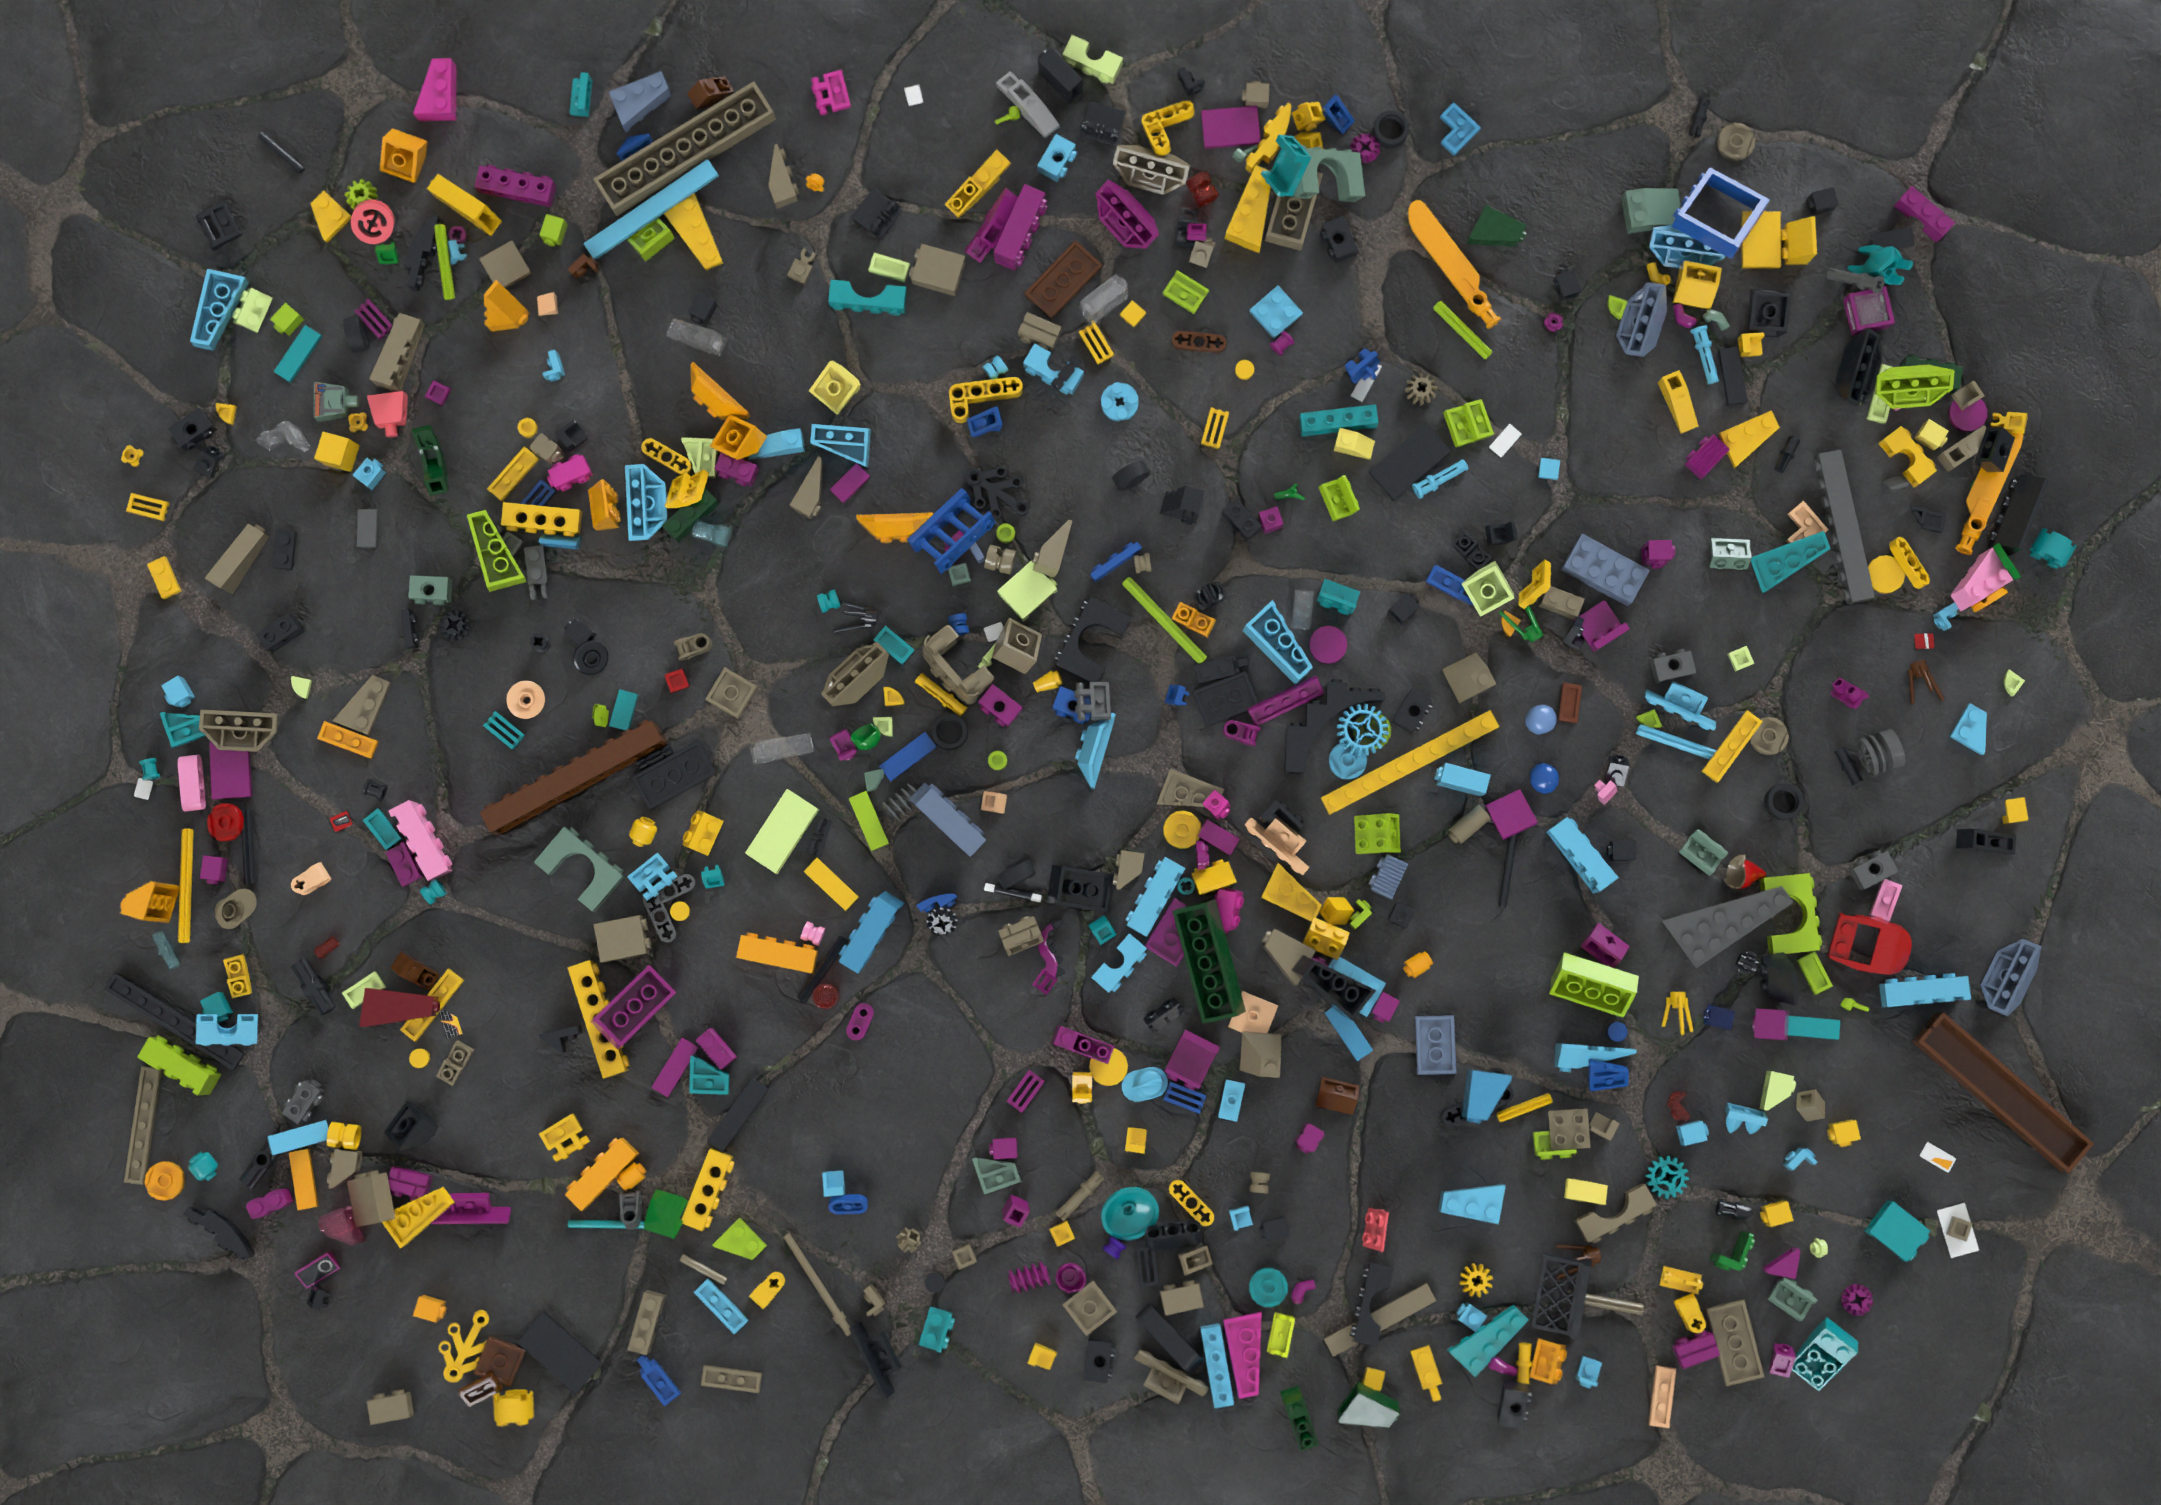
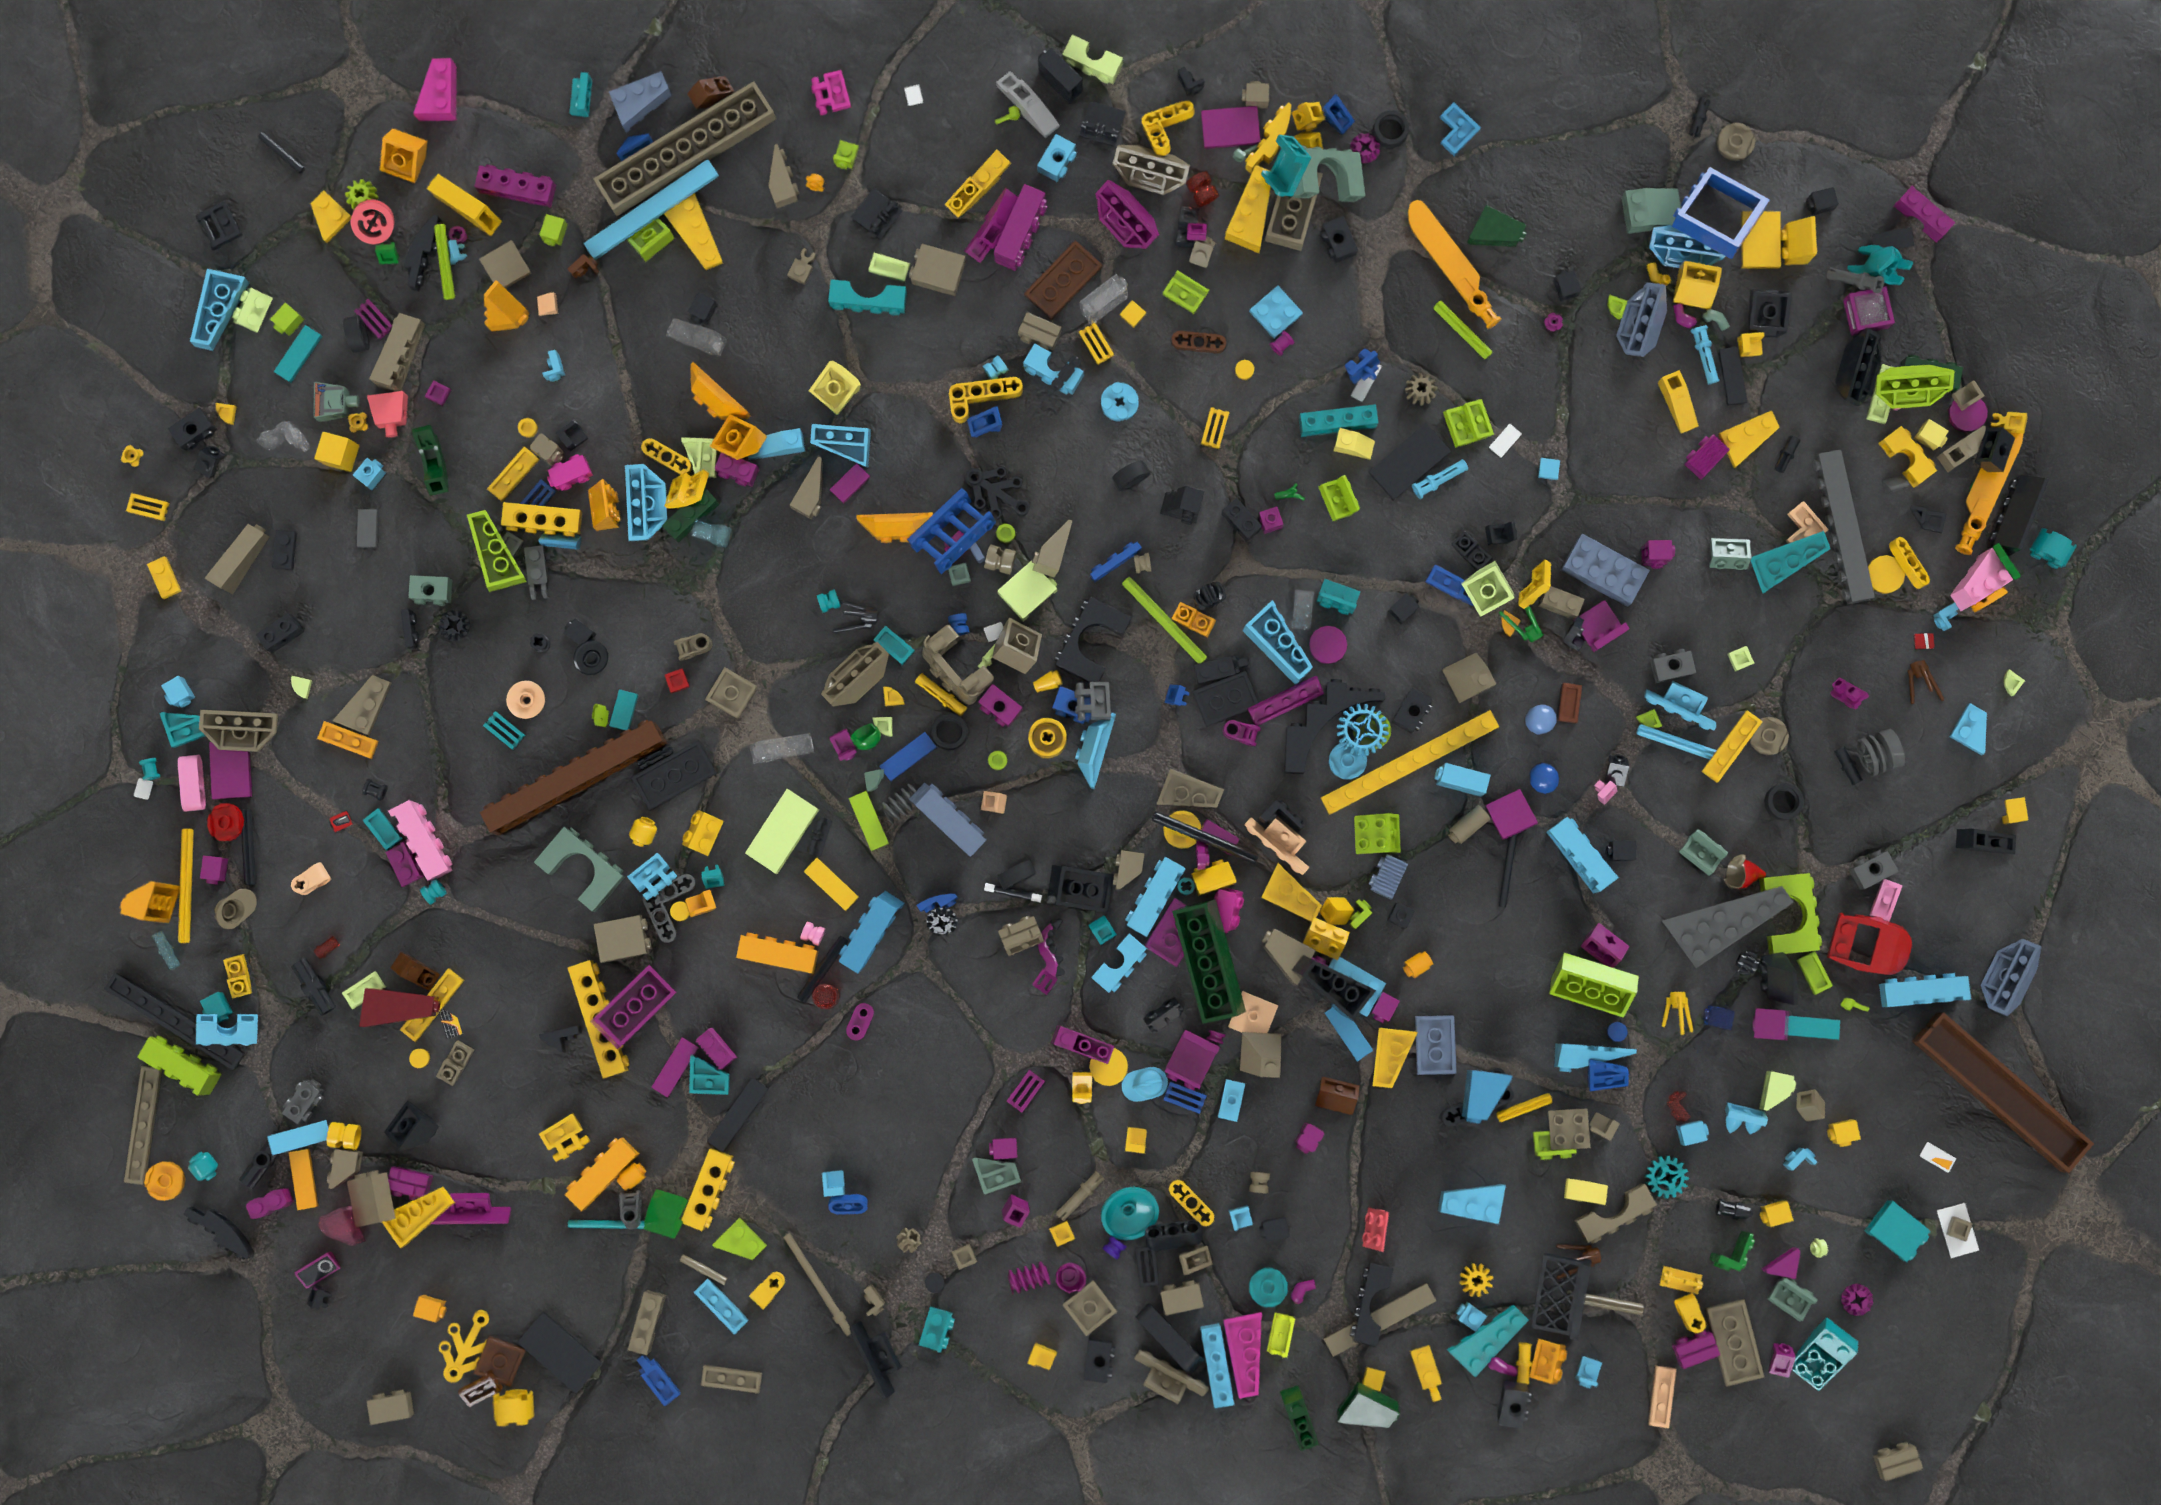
dark pink bracket [1203,790,1231,821] -> none
none -> light orange panel [685,890,716,917]
none -> lime bracket [833,140,859,169]
none -> yellow brick [1028,718,1067,758]
none -> black axle [1152,812,1258,863]
none -> magenta bush [1207,1030,1226,1044]
none -> yellow wing [1373,1028,1418,1088]
none -> dark tan brick [1873,1442,1923,1481]

